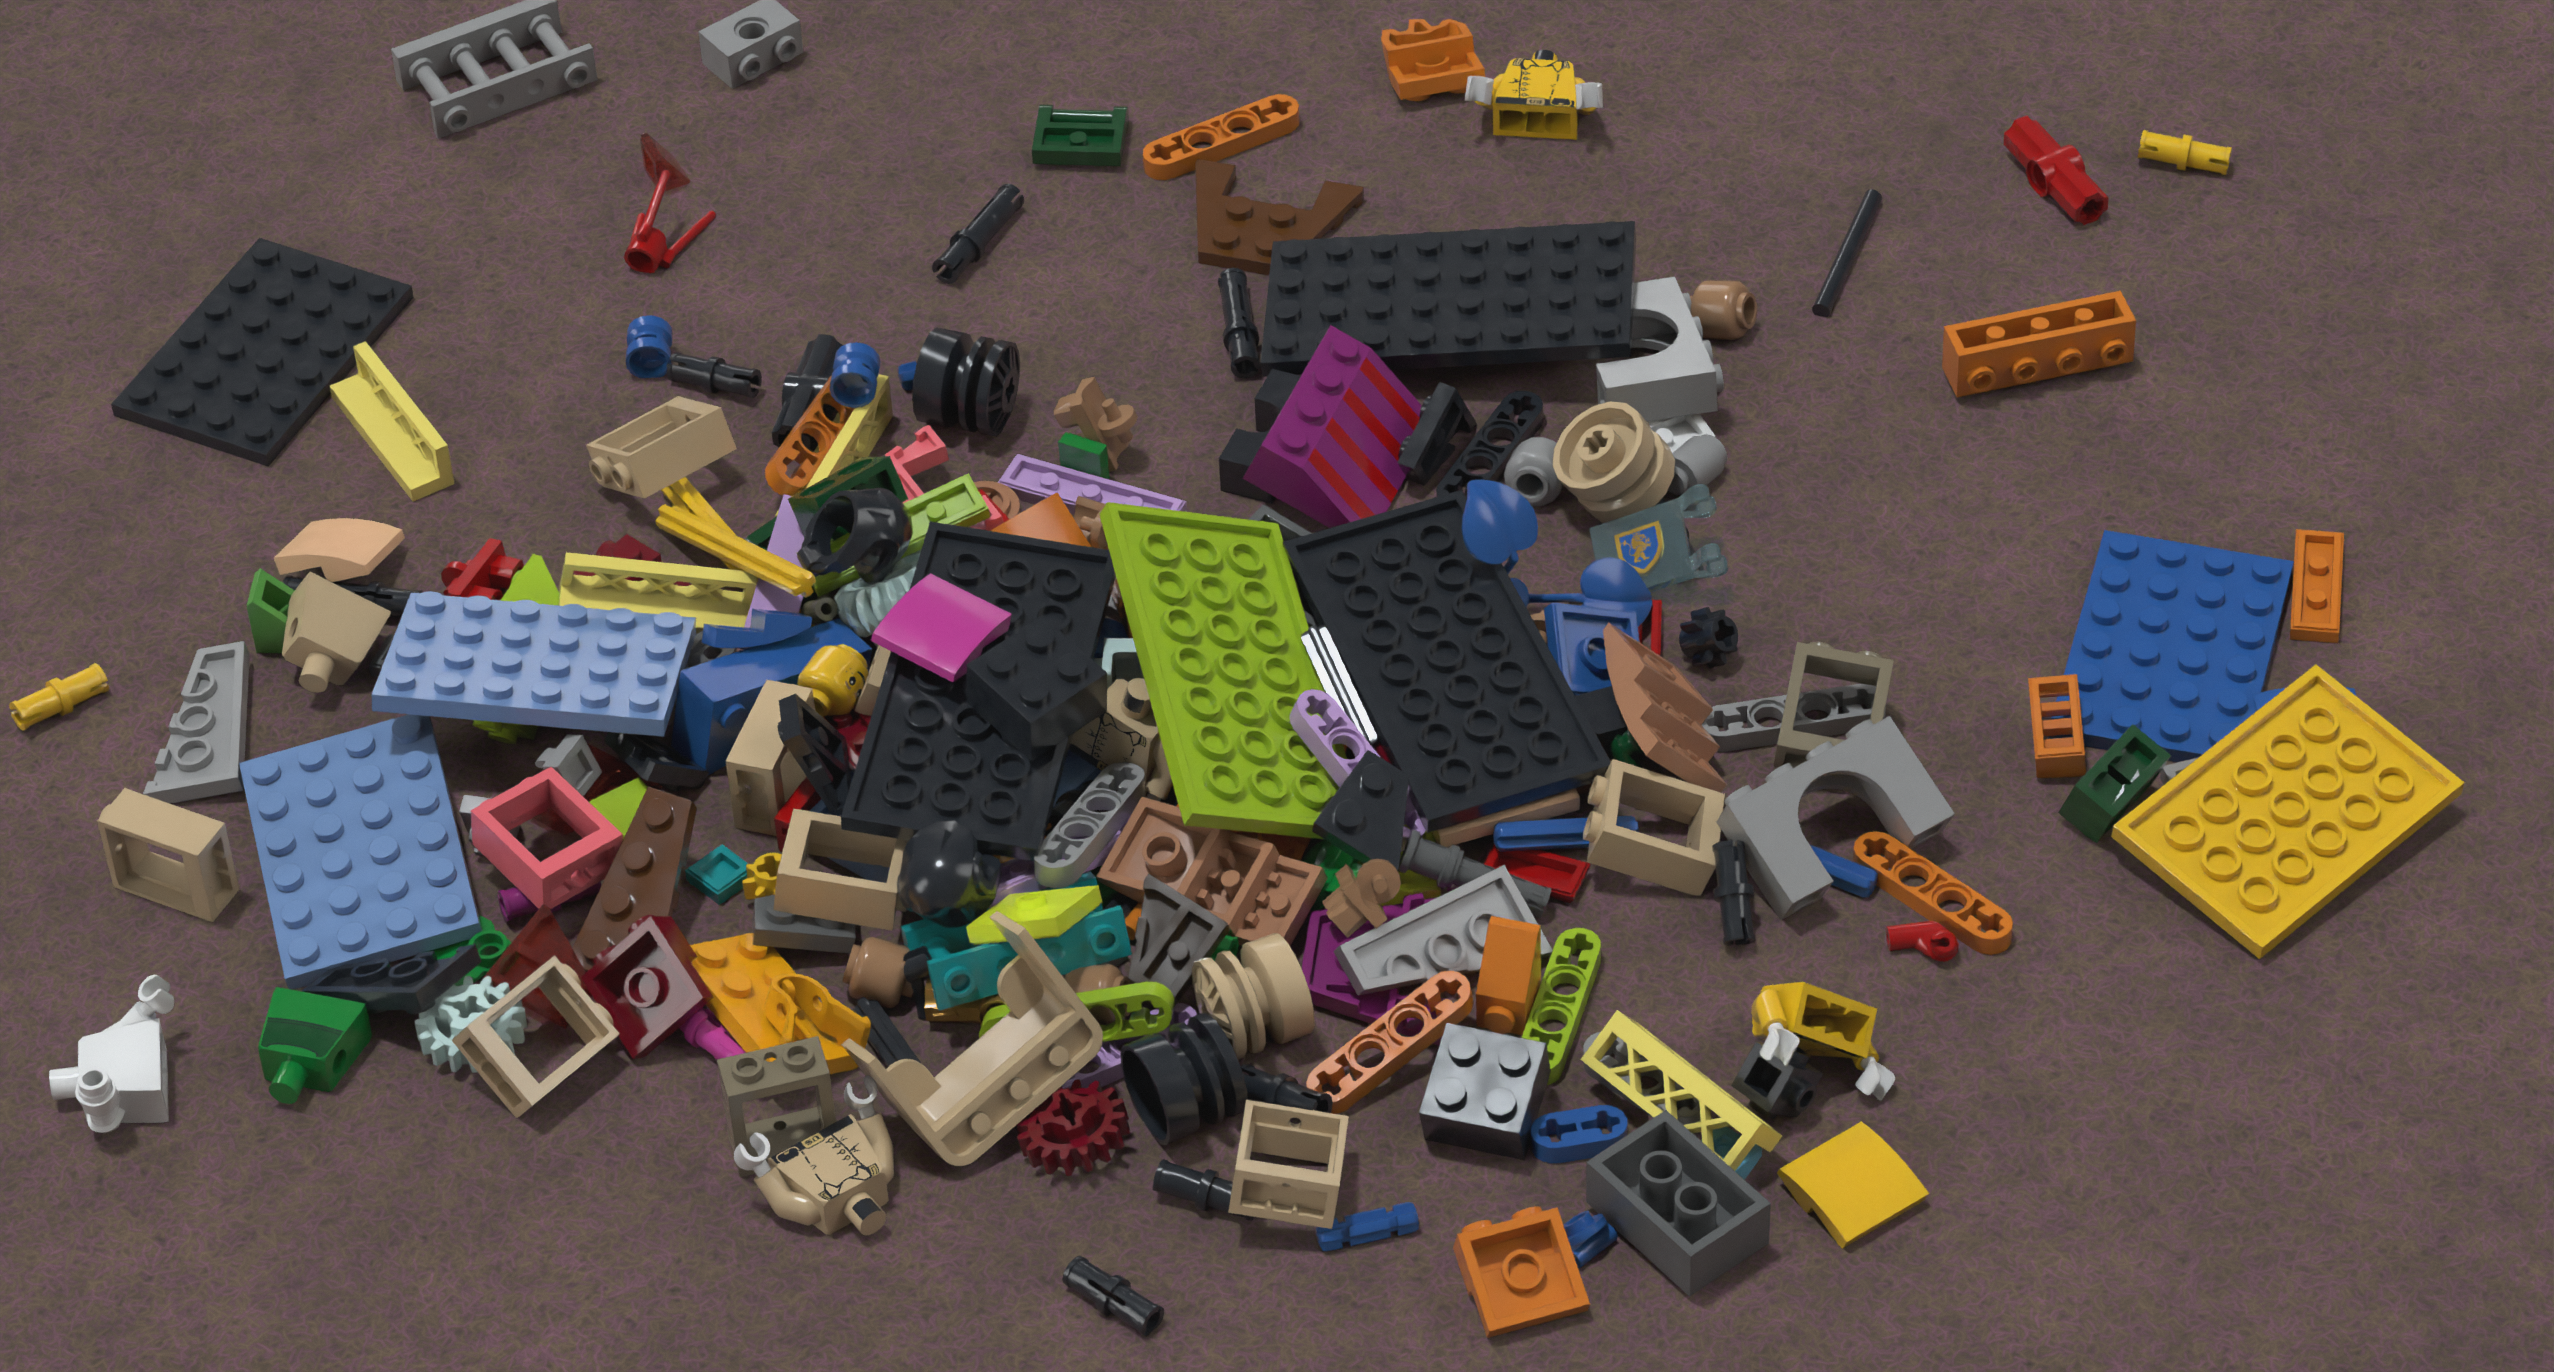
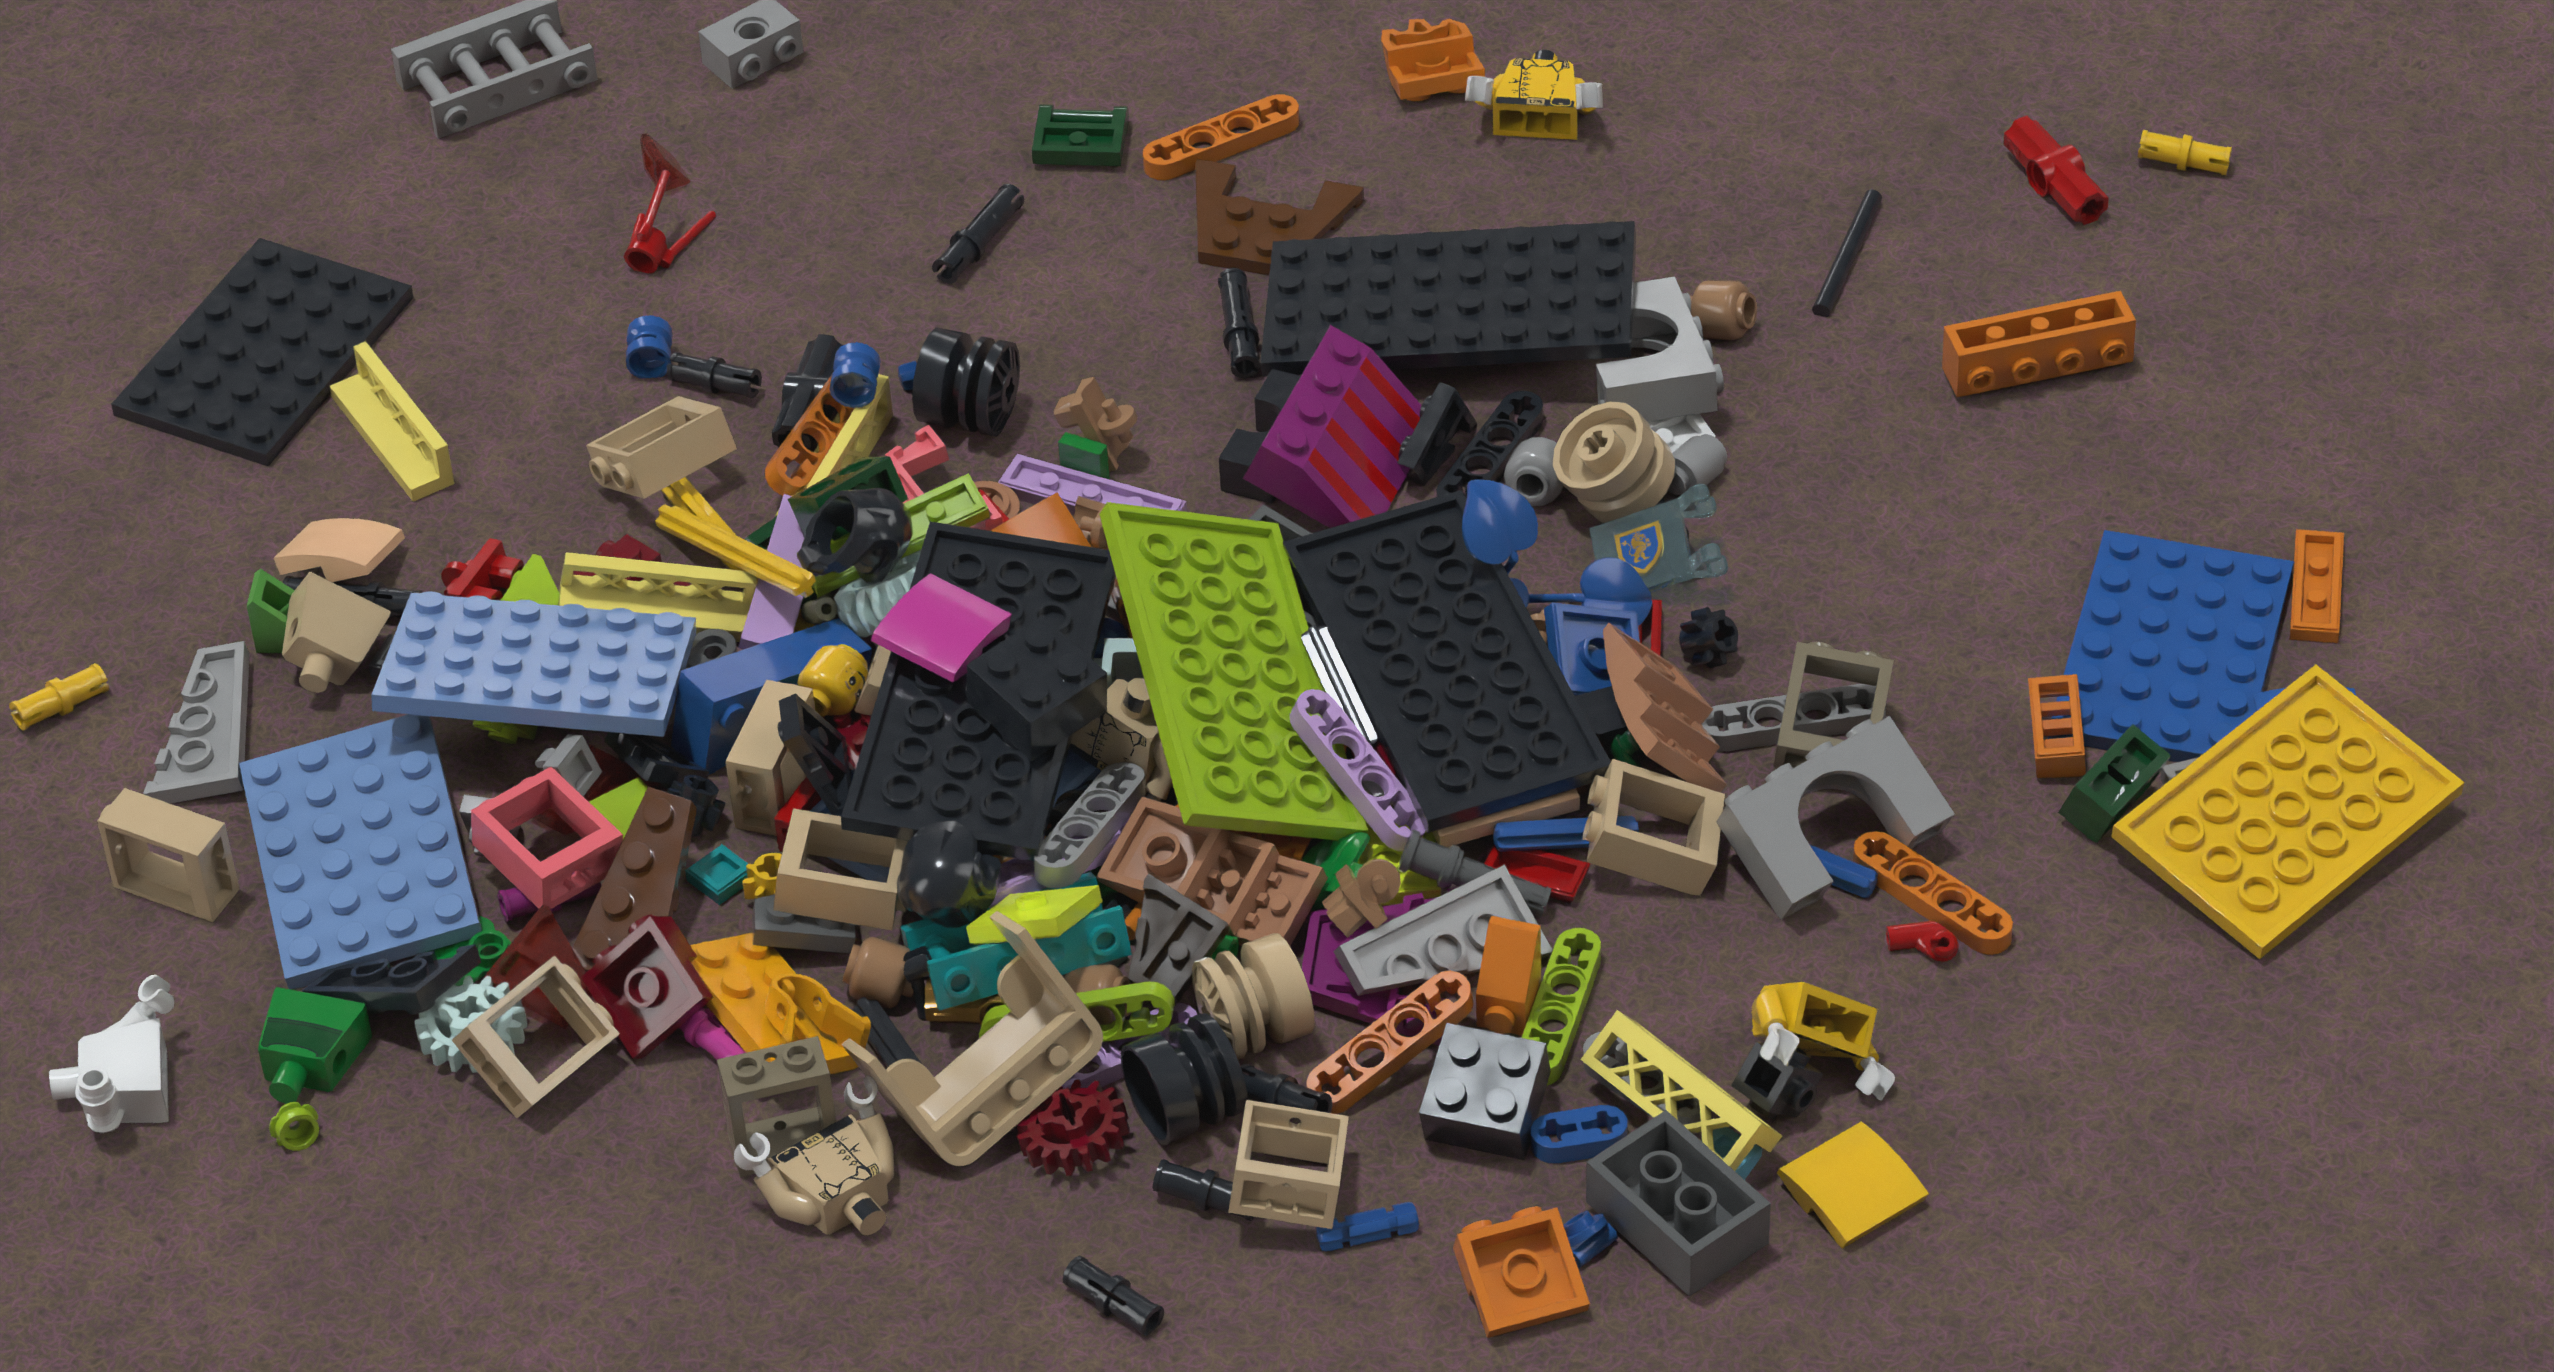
blue slope [702,609,812,648] -> none
black wing [1312,750,1410,871] -> none
black pin [1712,840,1756,946] -> none
none -> lime plate [269,1102,319,1151]
none -> black gear [667,775,726,836]

